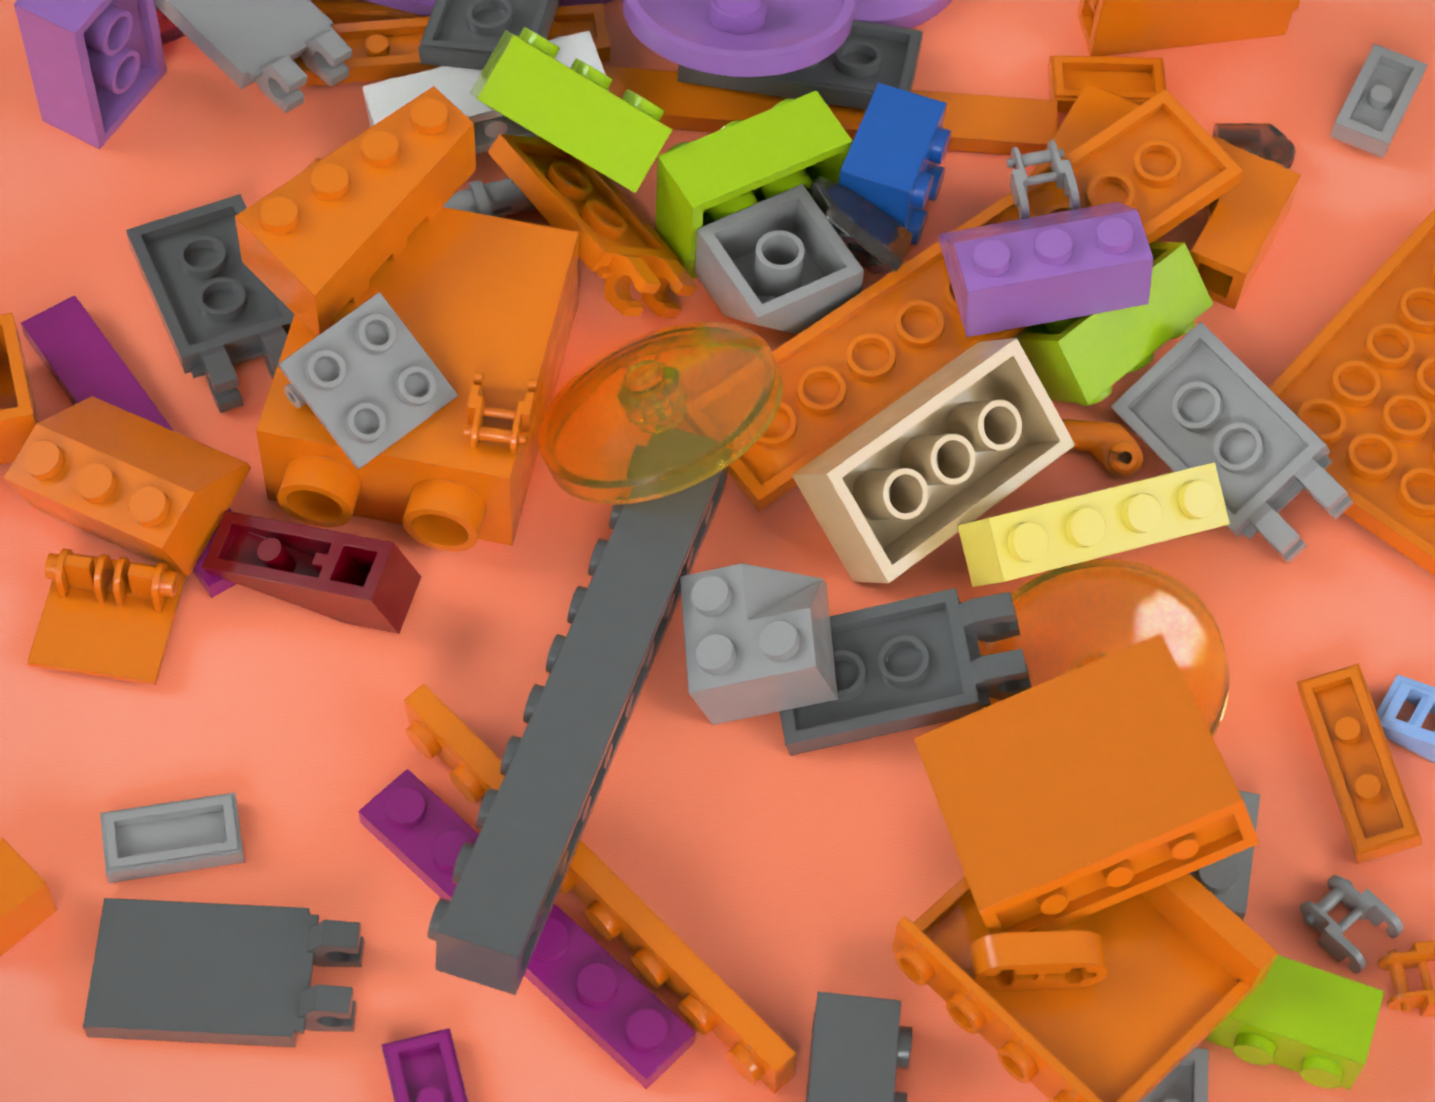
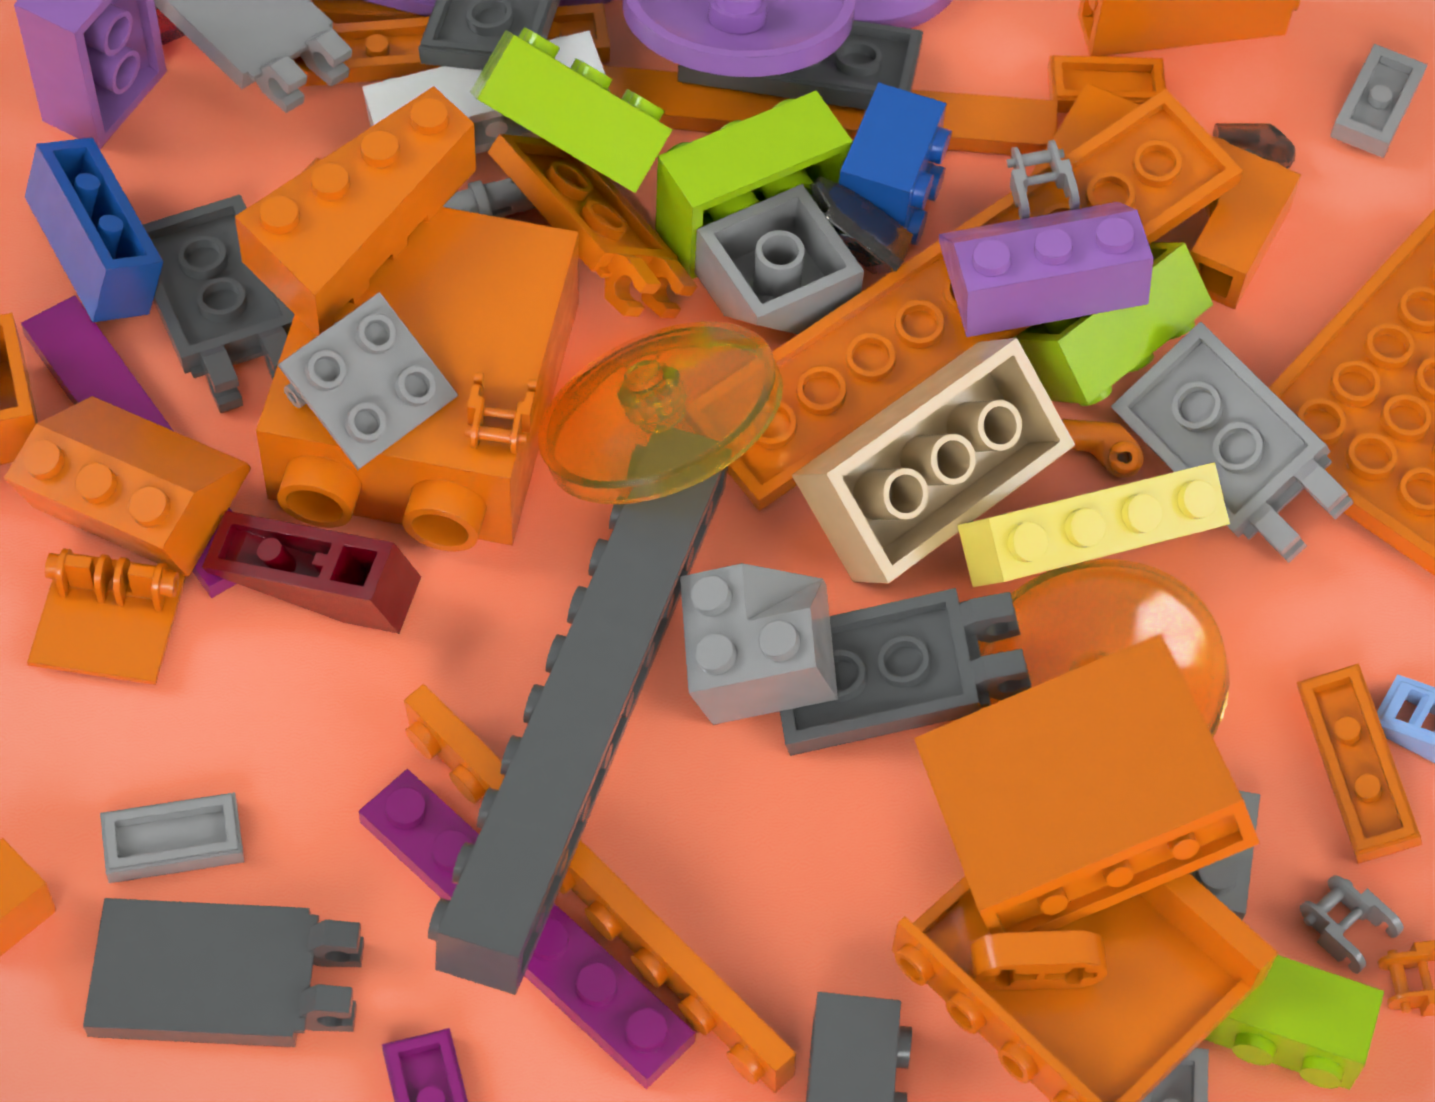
none -> blue brick [24,138,164,322]

